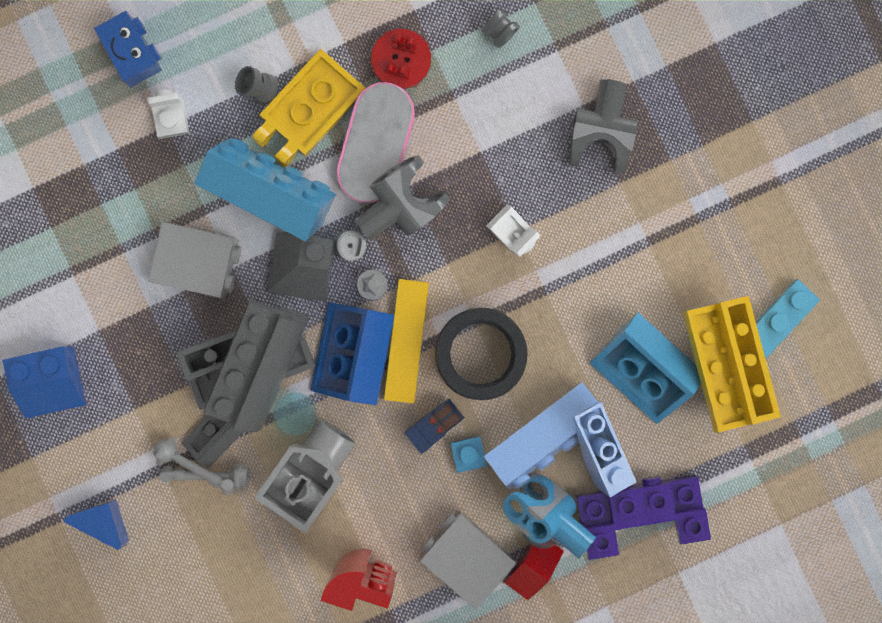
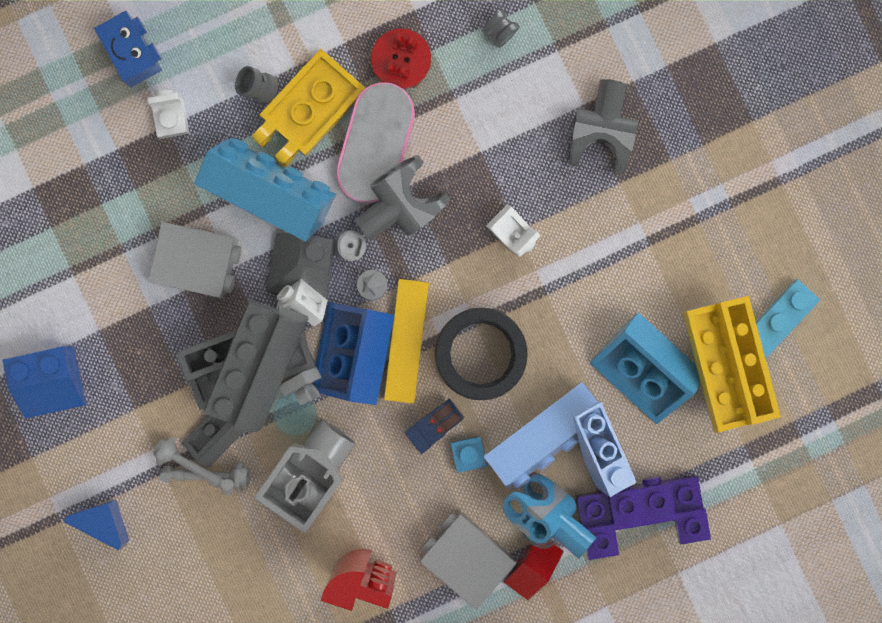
none -> white bracket [276,279,328,326]
none -> light grey tile [279,367,322,405]

